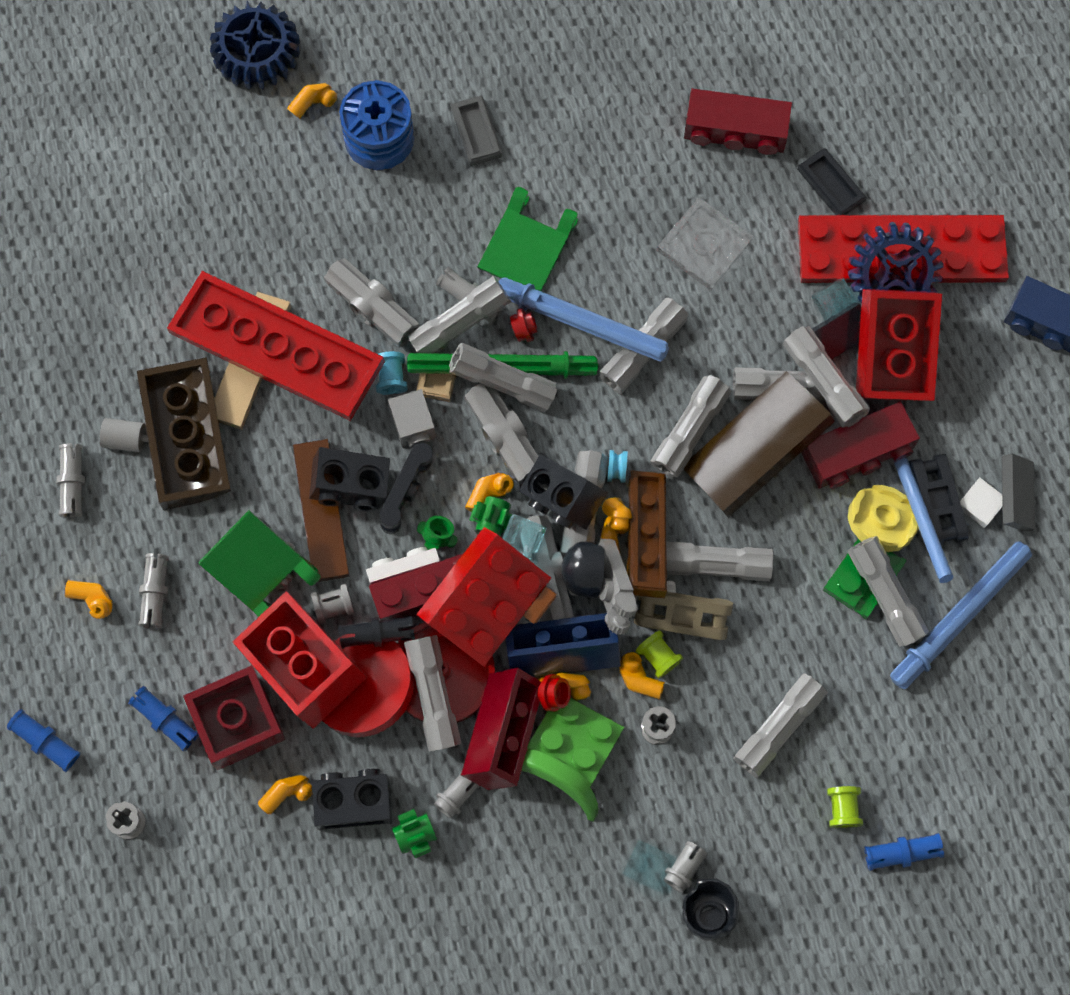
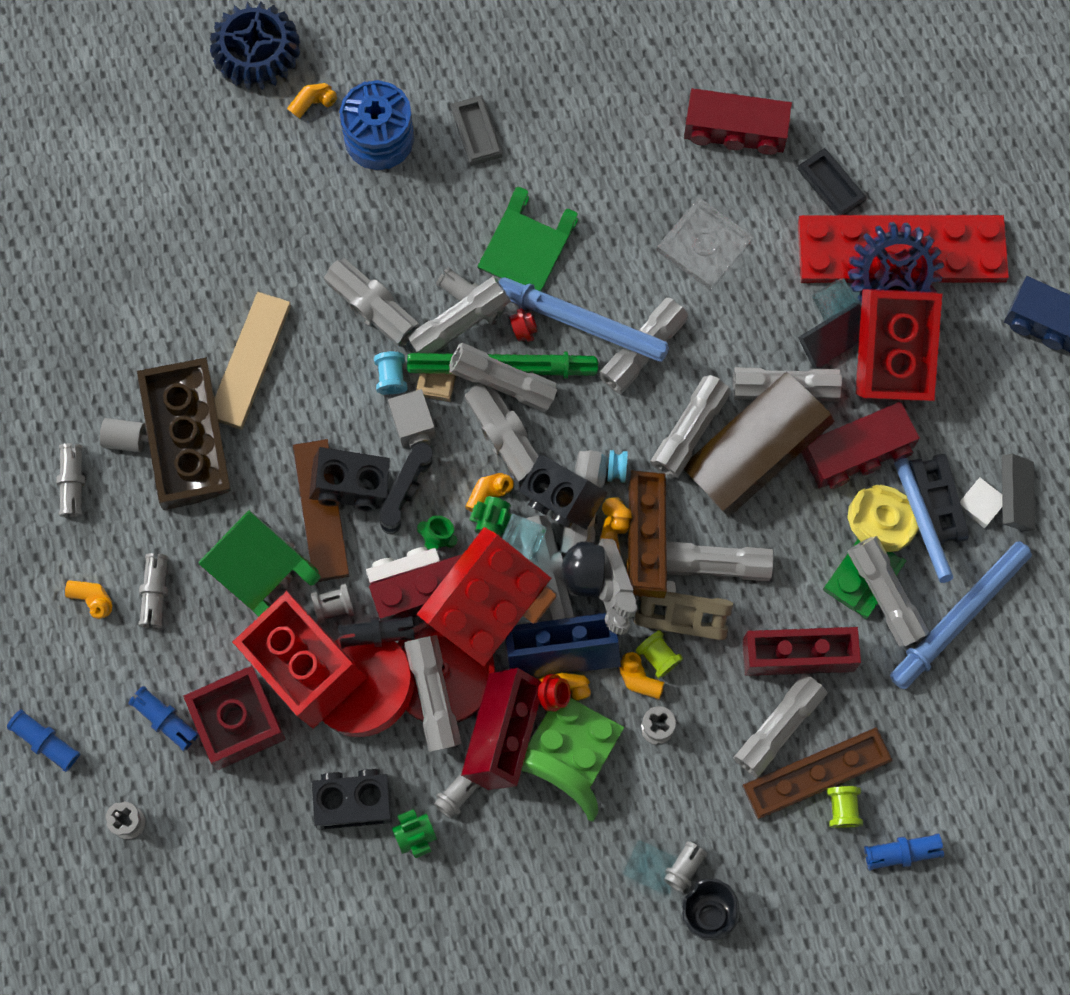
red plate [167,271,385,421] -> none
light orange arm [258,775,313,815] -> none
light grey axle [783,326,870,428] -> none
none -> dark red brick [742,627,861,676]
none -> reddish brown tile [742,727,893,820]

